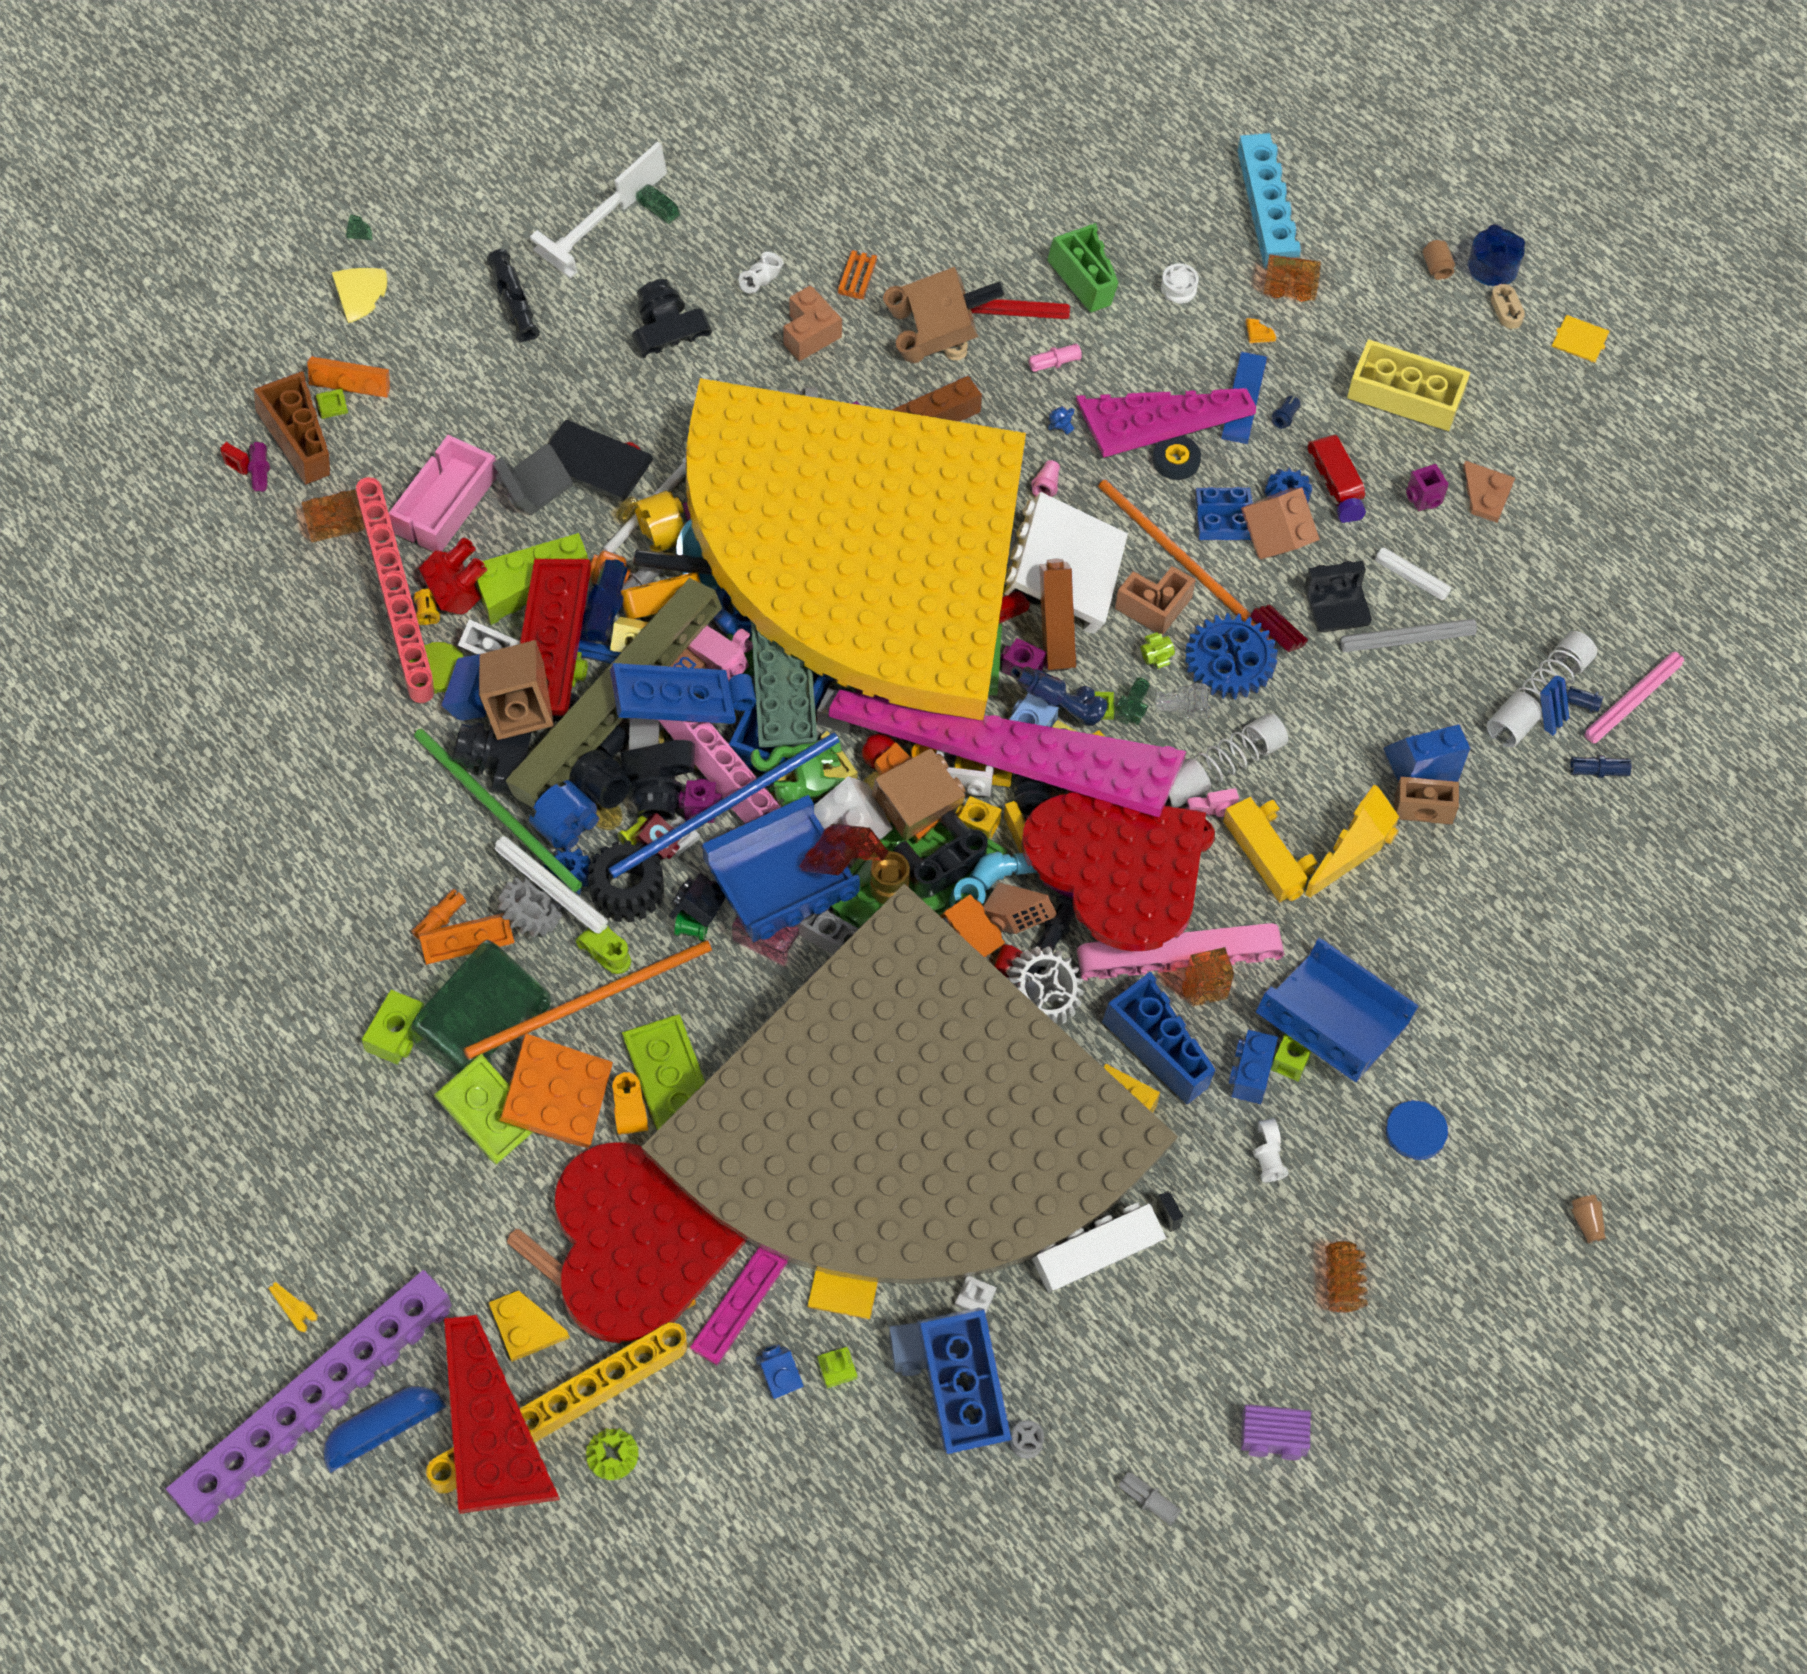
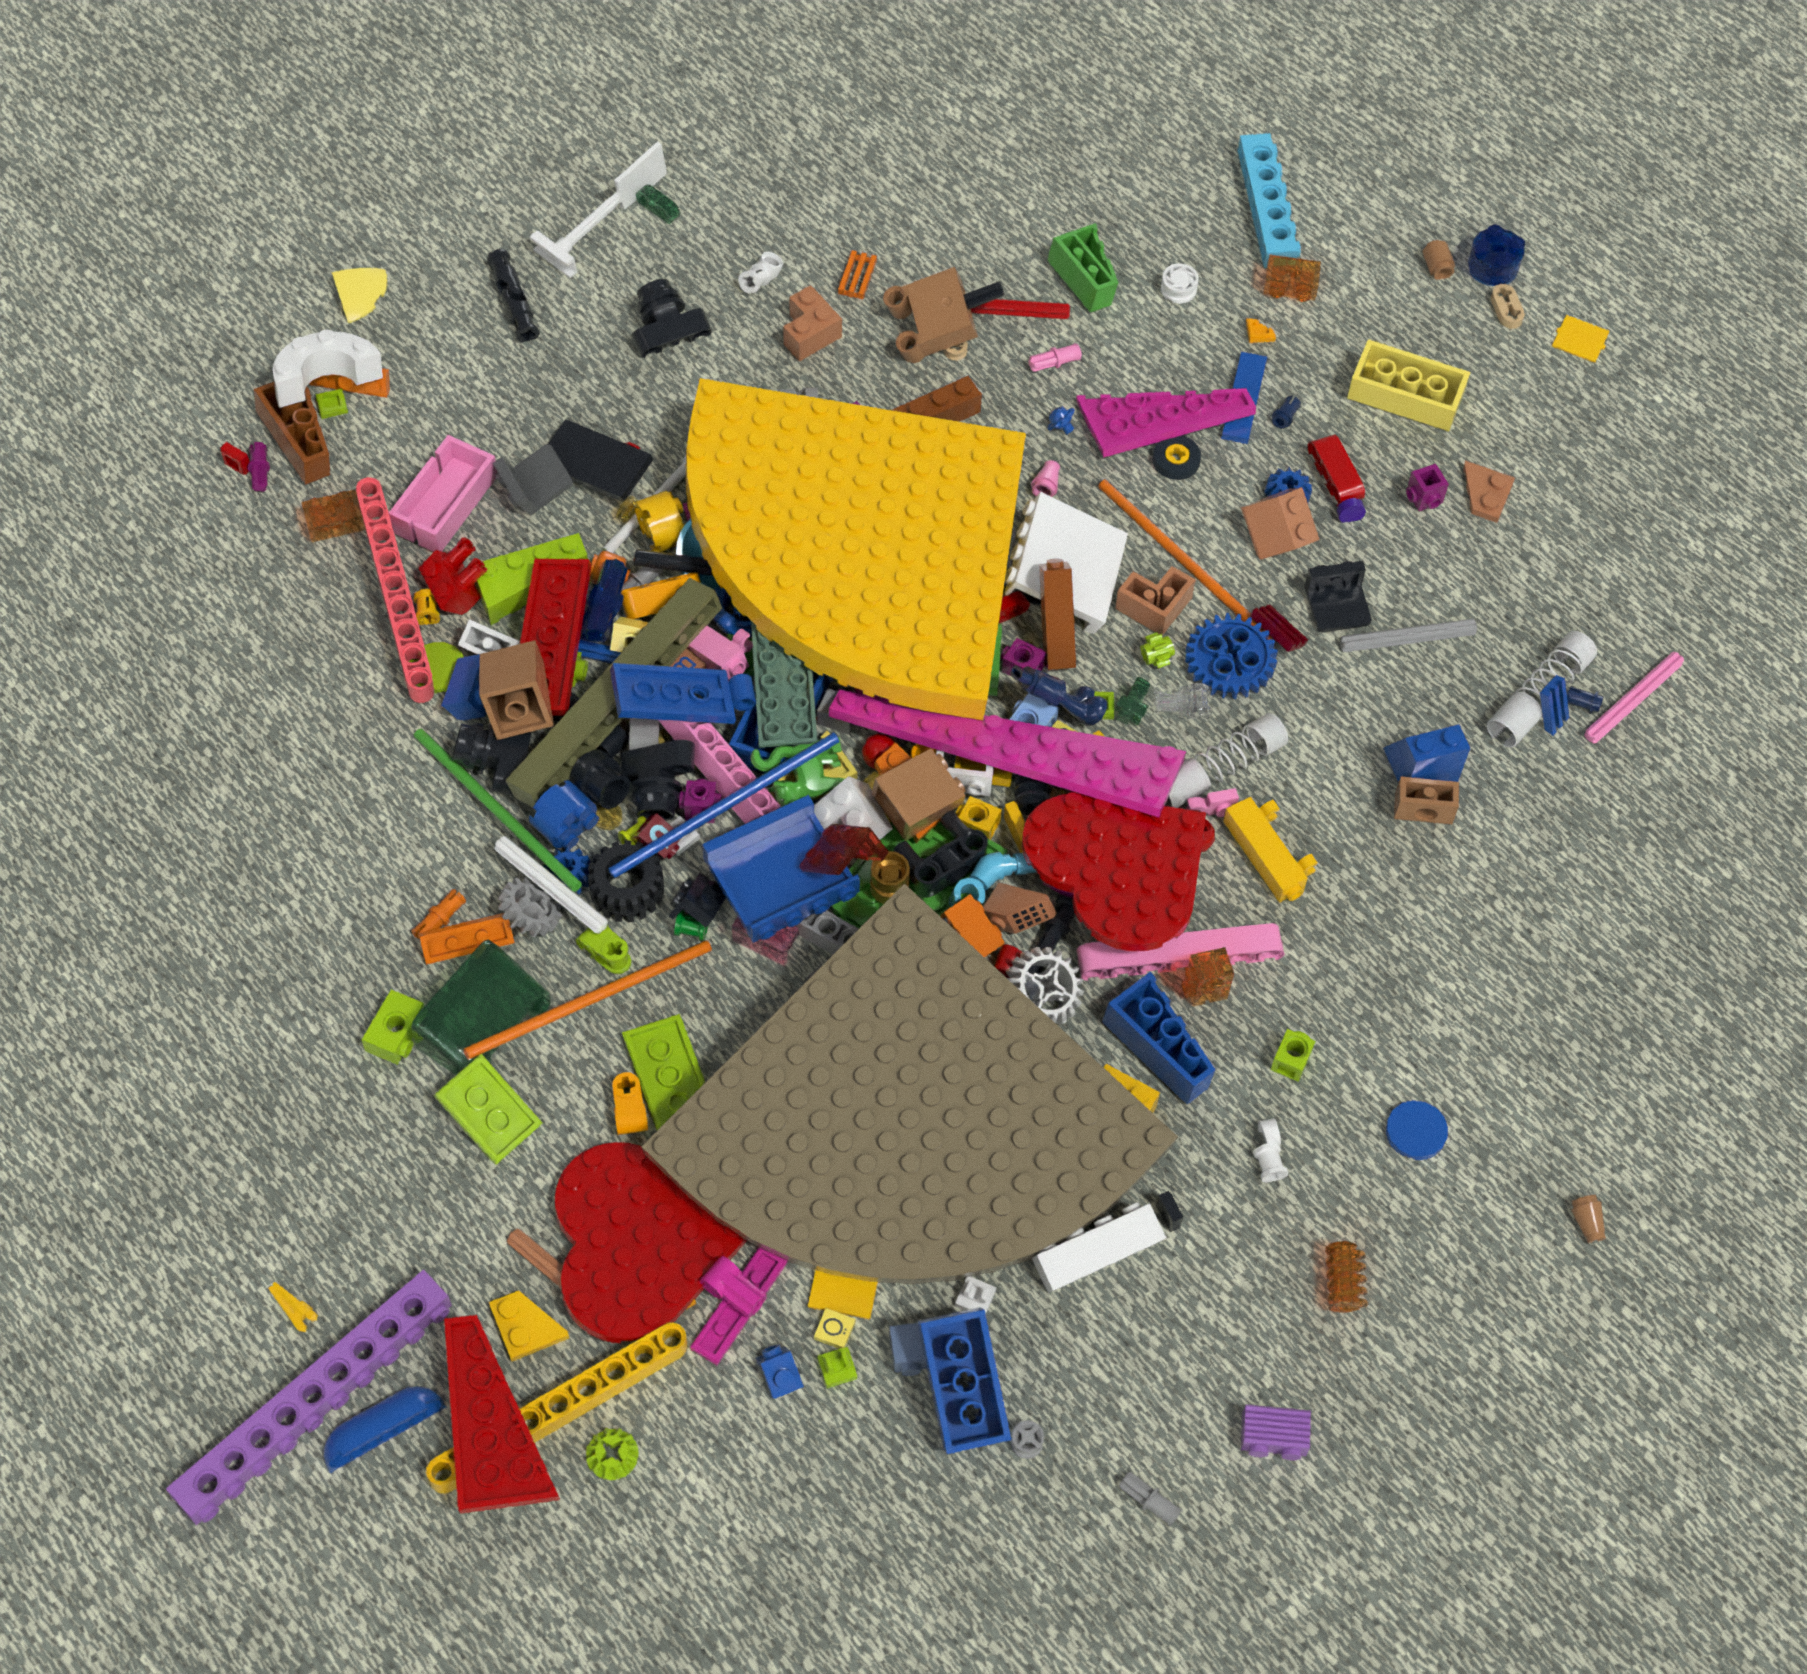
clear green tile [346,214,373,240] -> none
orange plate [499,1033,613,1148] -> none
blue slope [1195,487,1253,540] -> none
blue brick [1229,1029,1278,1104] -> none
blue panel [1256,937,1419,1083] -> none
yellow wedge [1305,785,1399,898] -> none
white axle [1375,548,1451,600] -> none
dark blue pin [1570,755,1632,778] -> none
none -> white brick [273,330,383,408]
none -> dark pink piece [700,1256,767,1318]
none -> light yellow tile [814,1308,856,1349]

